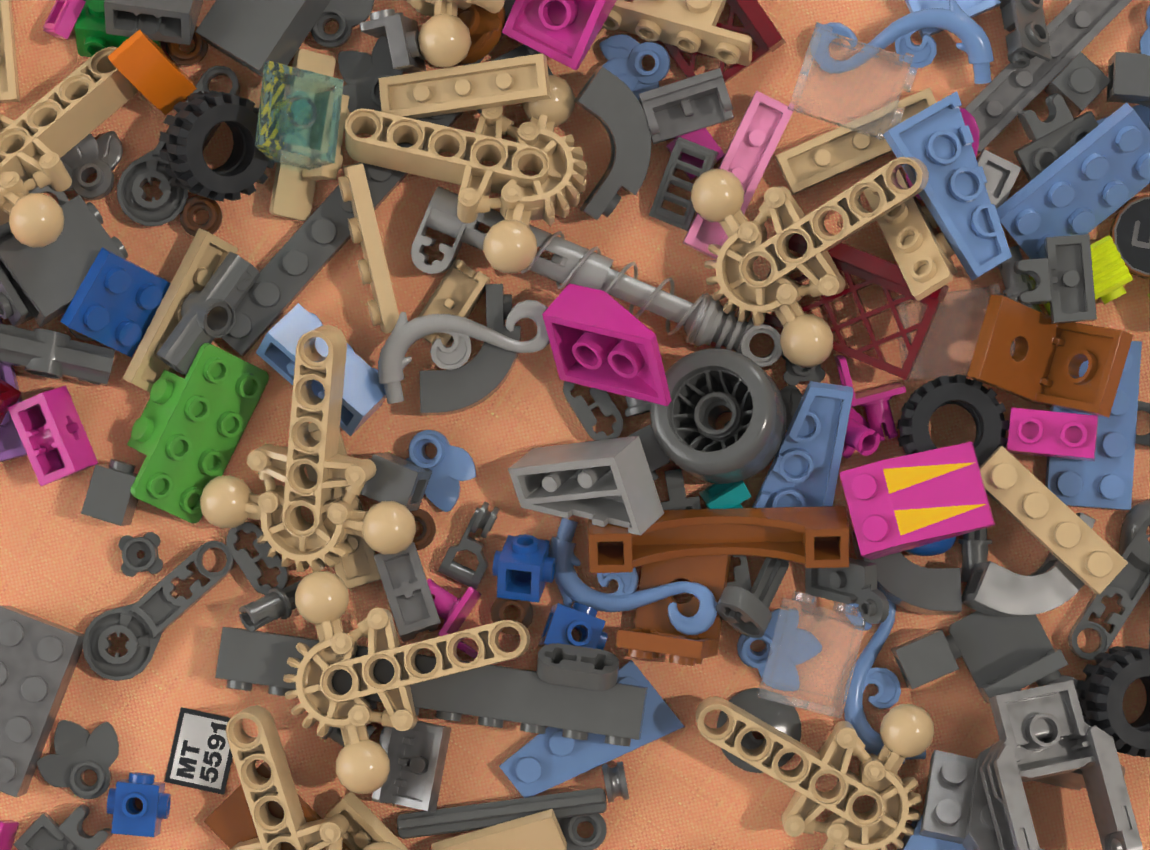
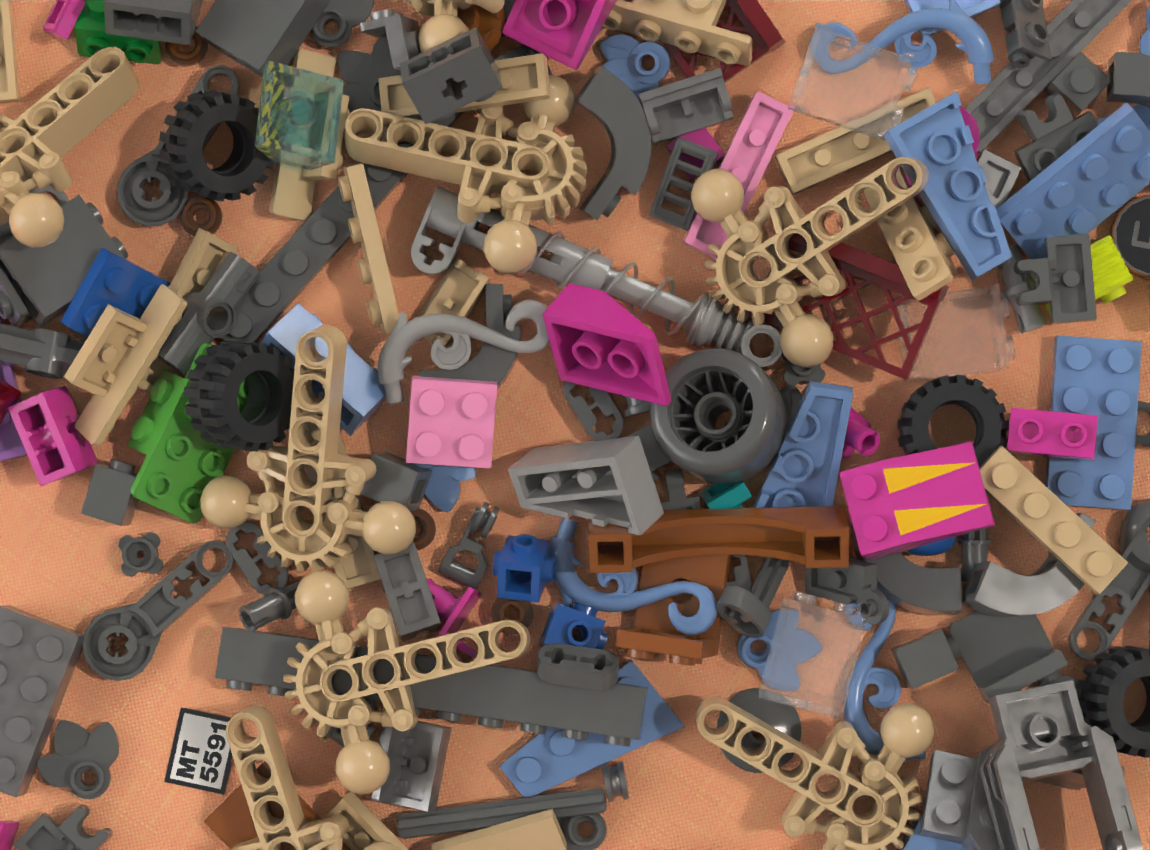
flat silver plate [60,131,123,200] -> none
blue brick [107,772,171,837] -> none
orange slope [108,29,197,116] -> none
dark pink bracket [834,355,906,441] -> none
dark orange bracket [967,294,1133,418] -> none
none -> tan bracket [64,284,187,446]
none -> black tyre [184,341,294,452]
none -> dark grey brick [399,27,503,124]
none -> bright pink plate [406,376,497,468]

